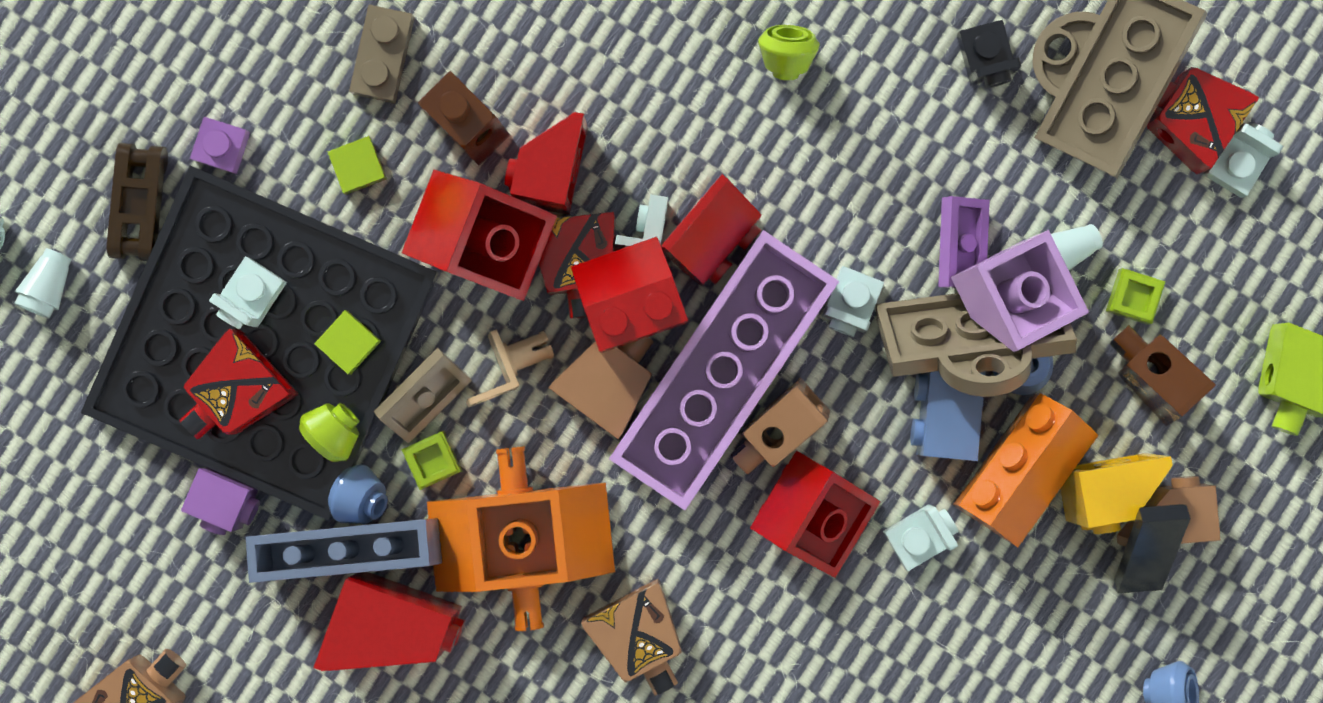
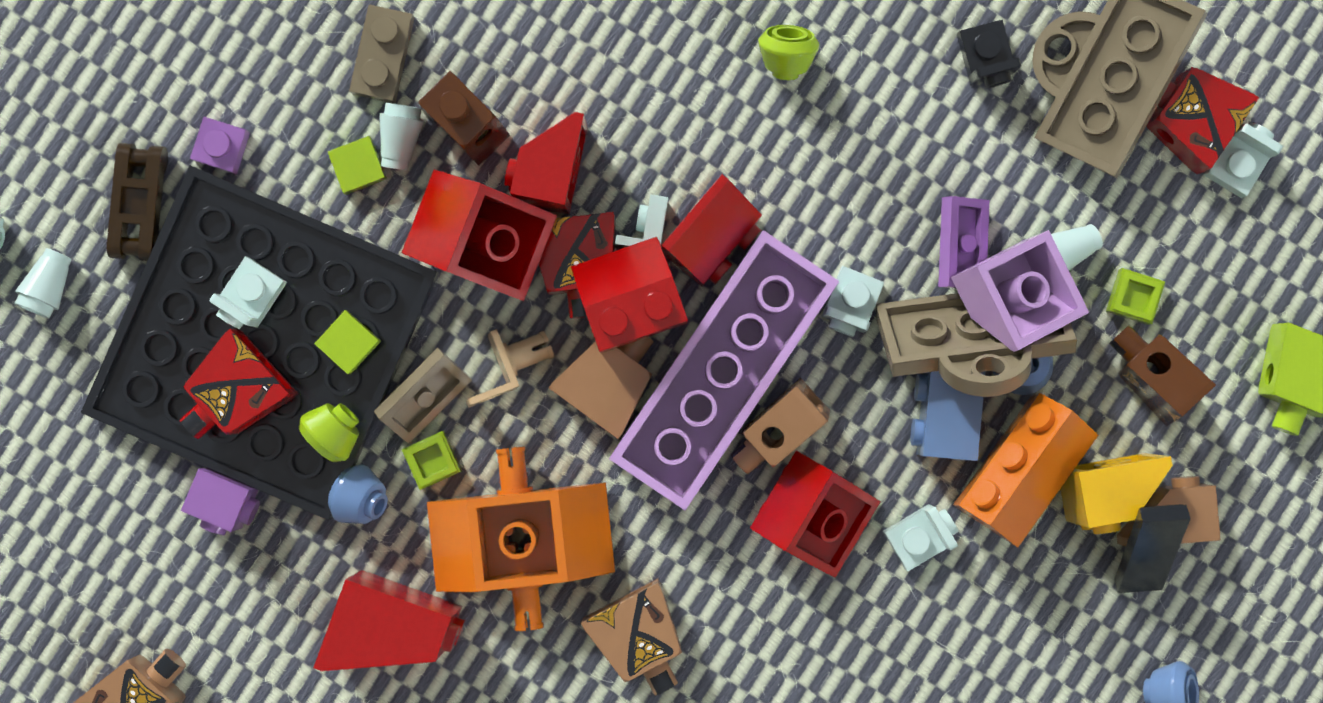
sand blue brick [246,518,442,583] -> none
none -> light aqua cone [380,102,424,170]

